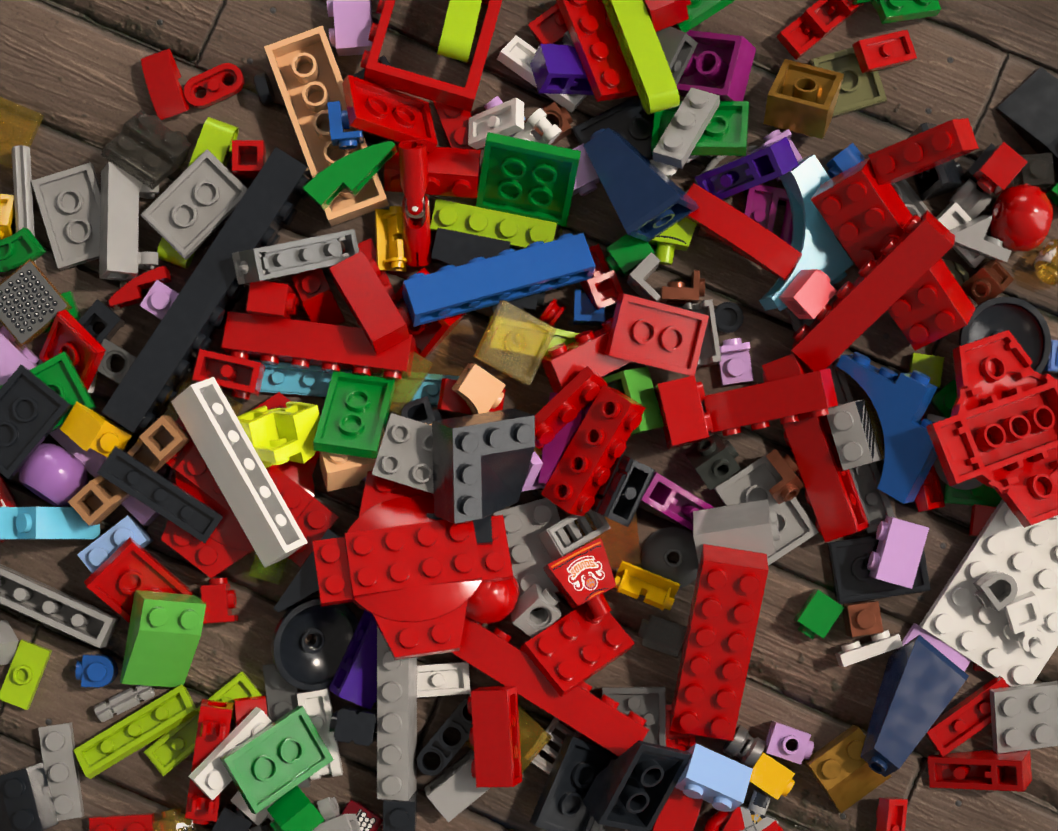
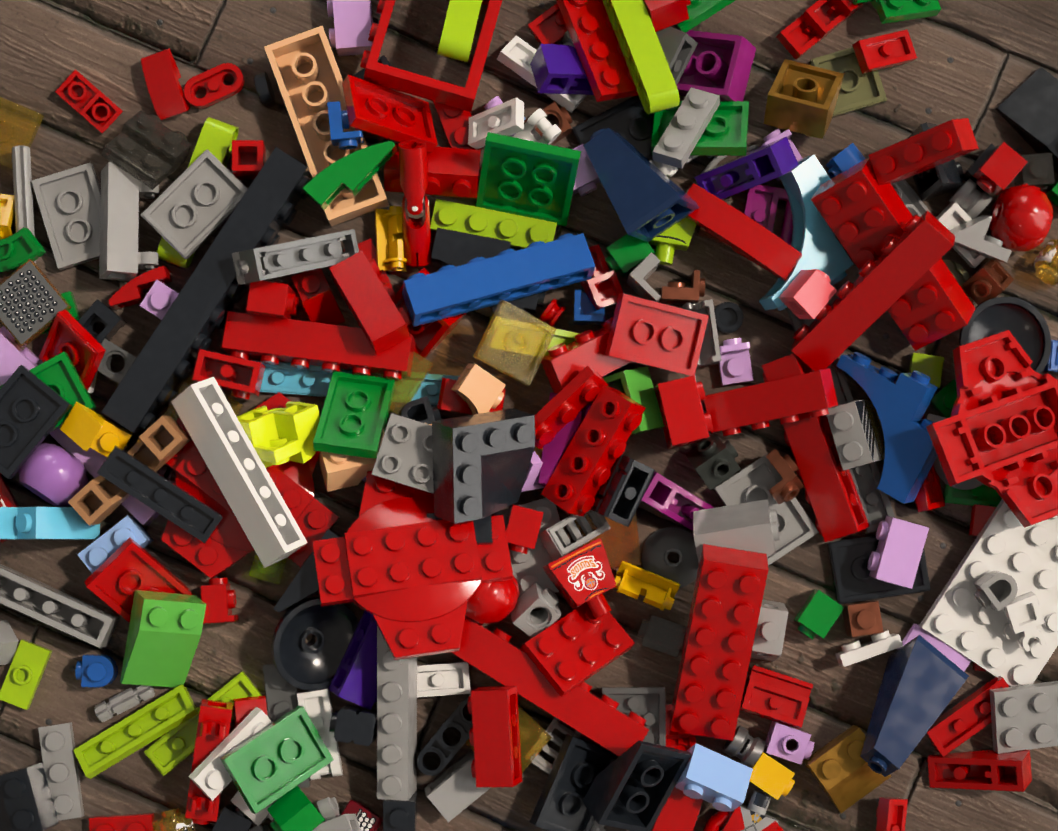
none -> red slope [55,69,123,134]
none -> red brick [506,505,544,554]
none -> red plate [740,665,813,729]
none -> light grey torso [751,599,788,662]

